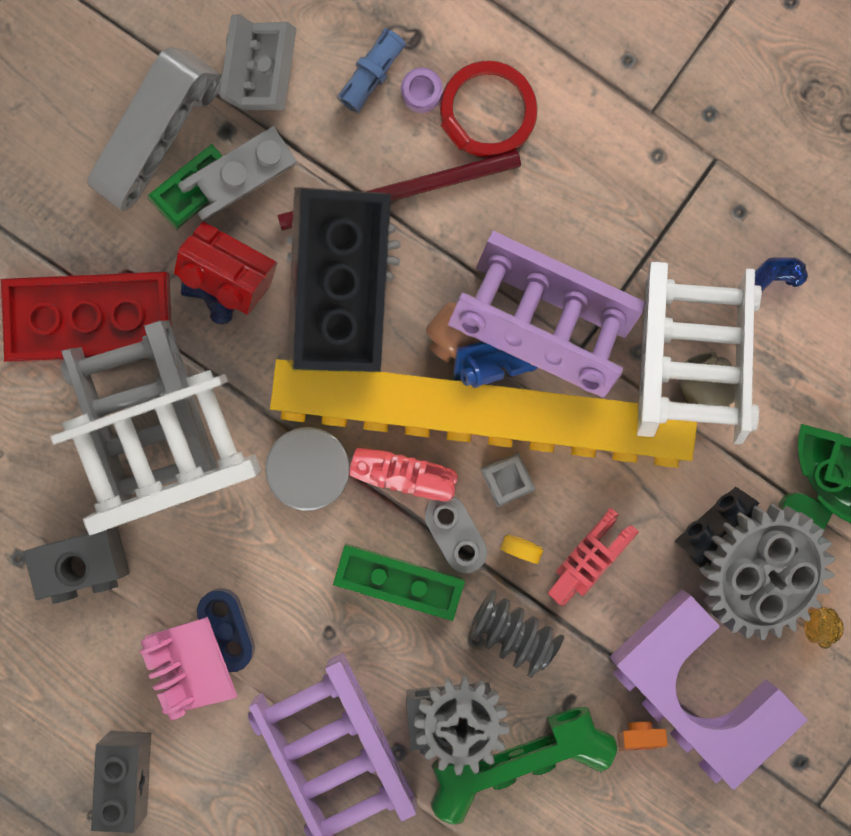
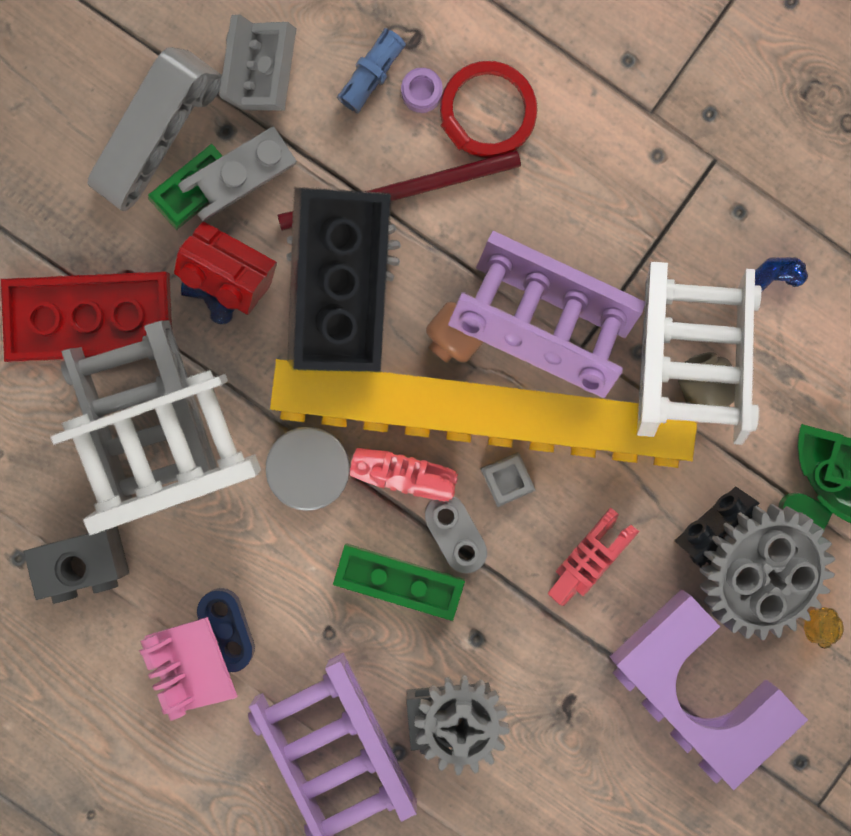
dark grey brick [91,731,151,833] -> none
green plate [430,707,617,825] -> none
blue hinge [453,341,538,388] -> none
dark grey piece [471,590,564,678] -> none
yellow tile [500,534,544,564] -> none
orange plate [617,722,668,751] -> none

